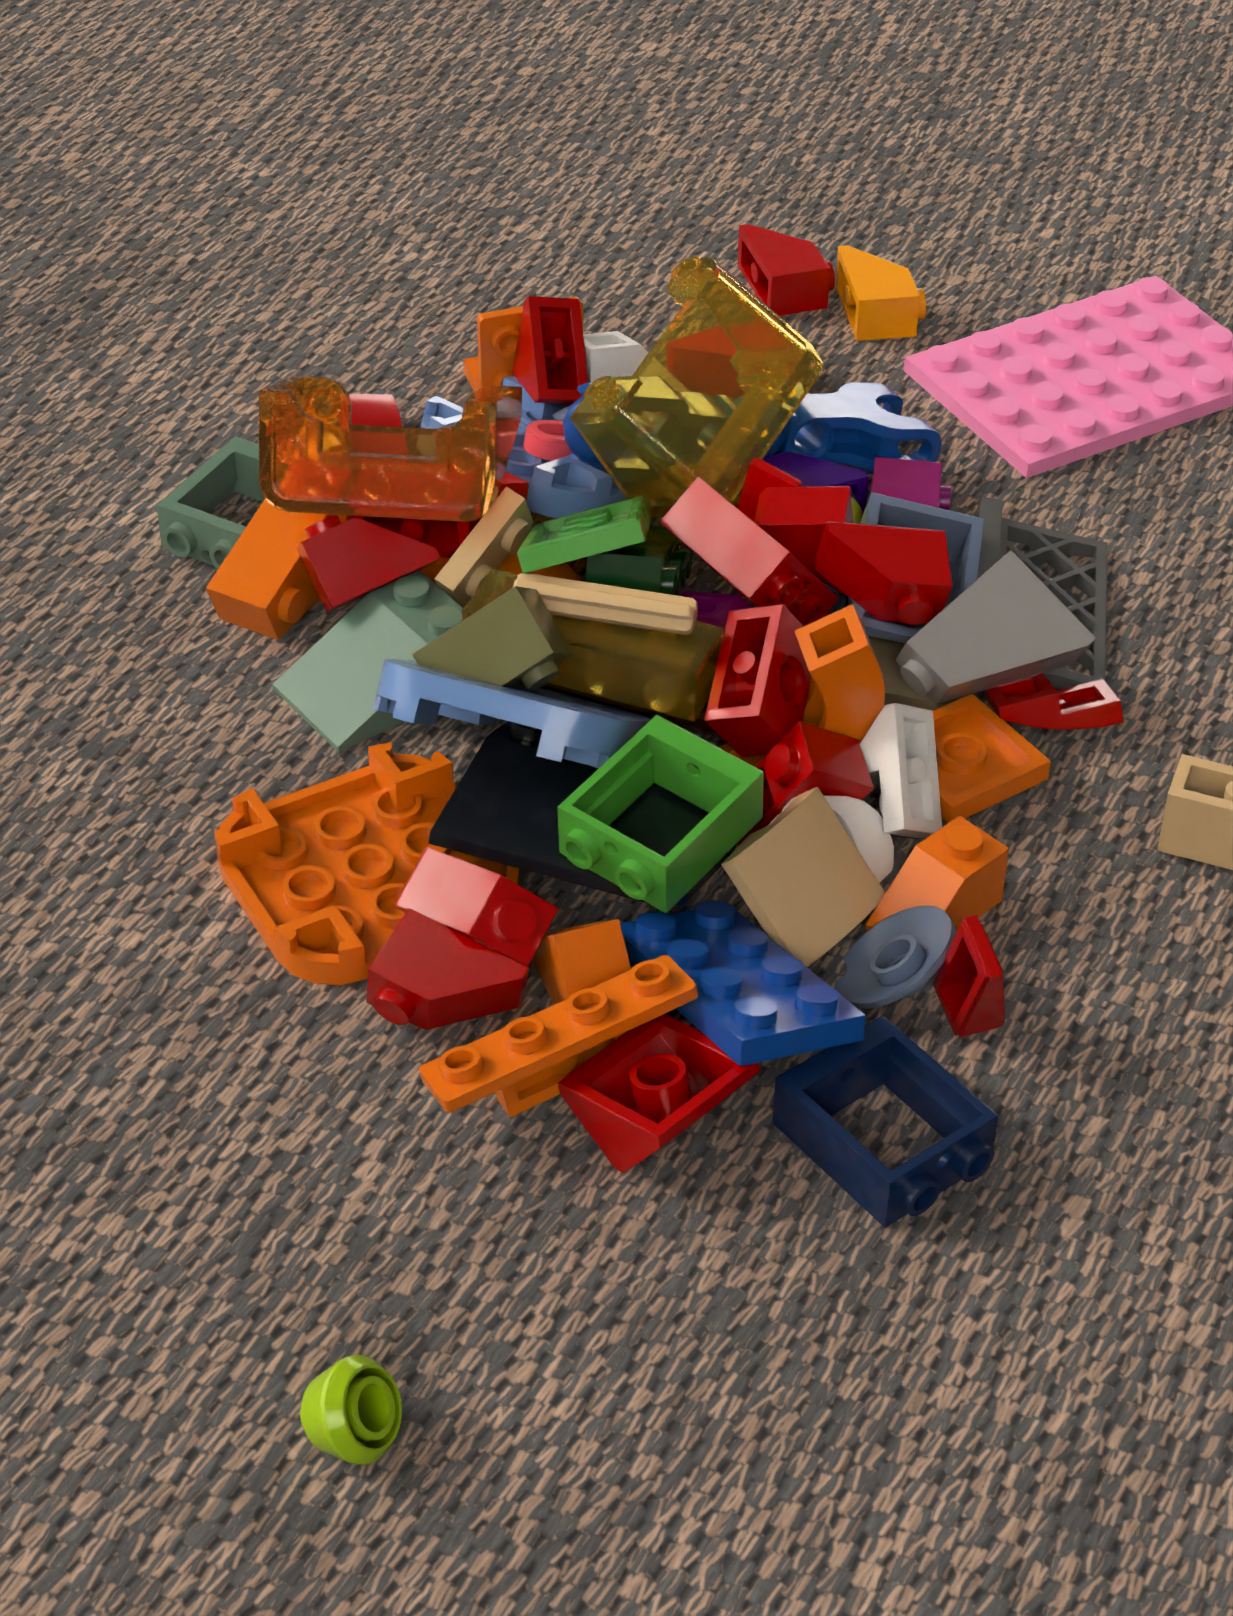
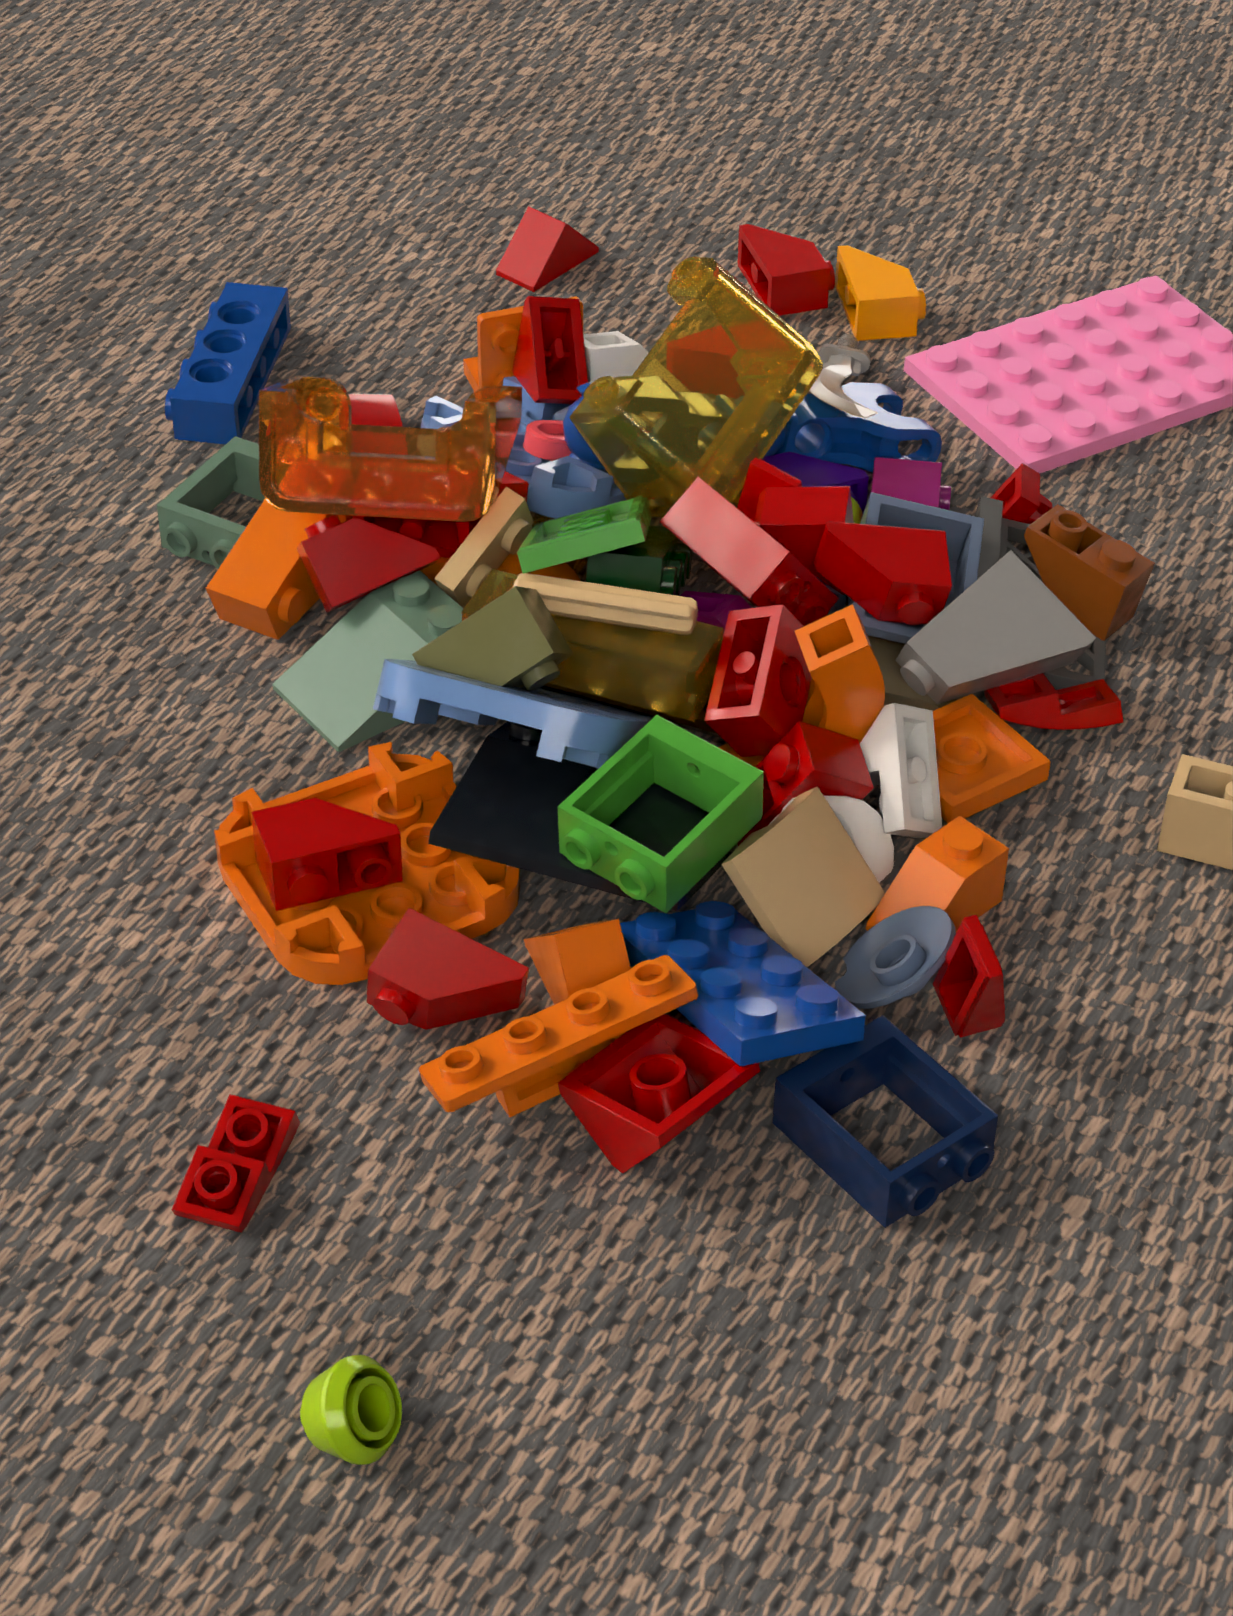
slope [393,847,559,967] -> none
none -> blue brick [165,282,291,444]
none -> red slope [172,1094,300,1233]
none -> red slope [251,798,403,911]
none -> slope [496,206,599,292]
none -> light grey sword [803,334,878,418]
none -> red tile [991,463,1052,524]
none -> dark orange slope [1024,504,1155,641]

